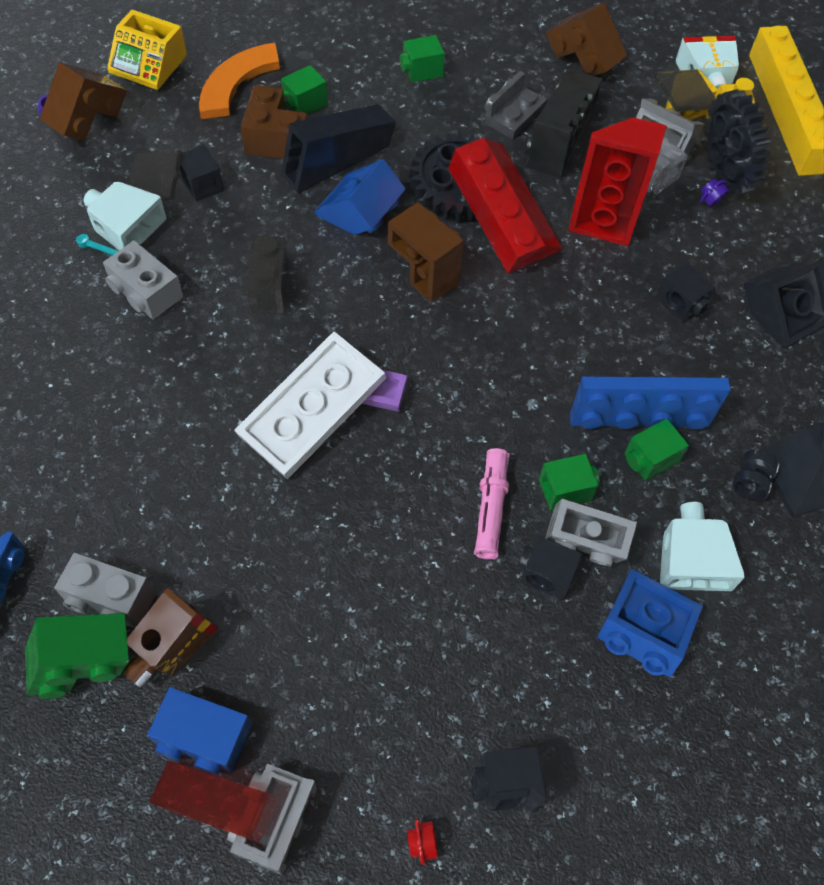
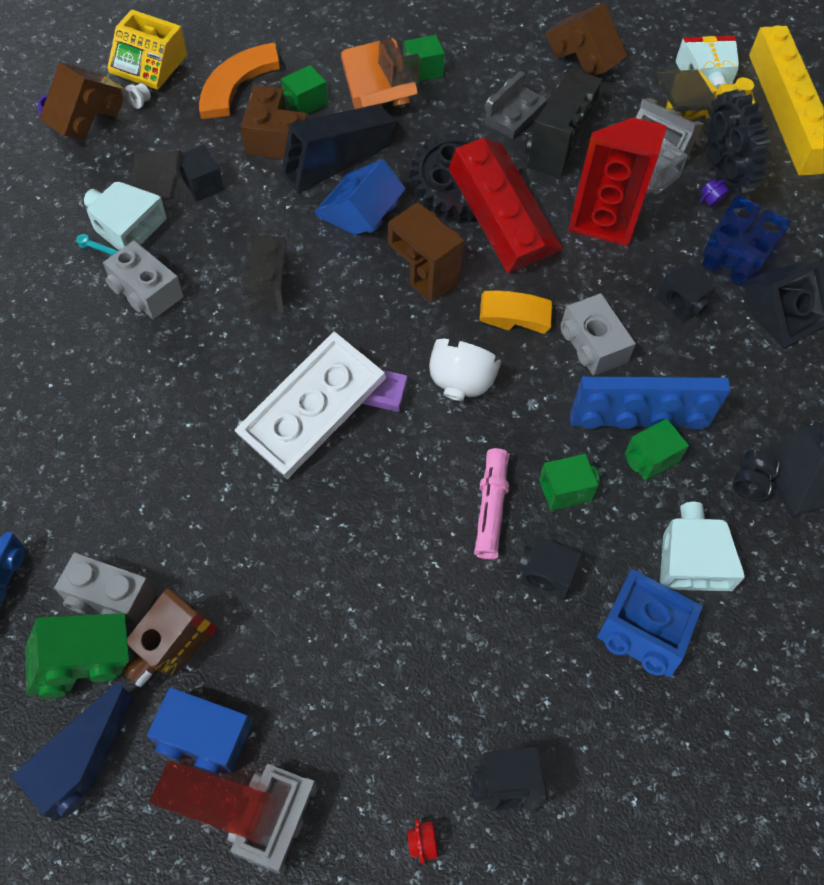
light grey brick [545,499,637,567] -> none
none -> dark blue slope [11,681,133,821]
none -> white piece [125,83,151,109]
none -> orange bracket [341,38,418,109]
none -> clear smoke bracket [378,37,421,87]
none -> white cylinder [429,339,501,401]
none -> light orange slope [479,291,552,334]
none -> light grey brick [561,293,636,377]
none -> clear blue hips [702,195,792,286]

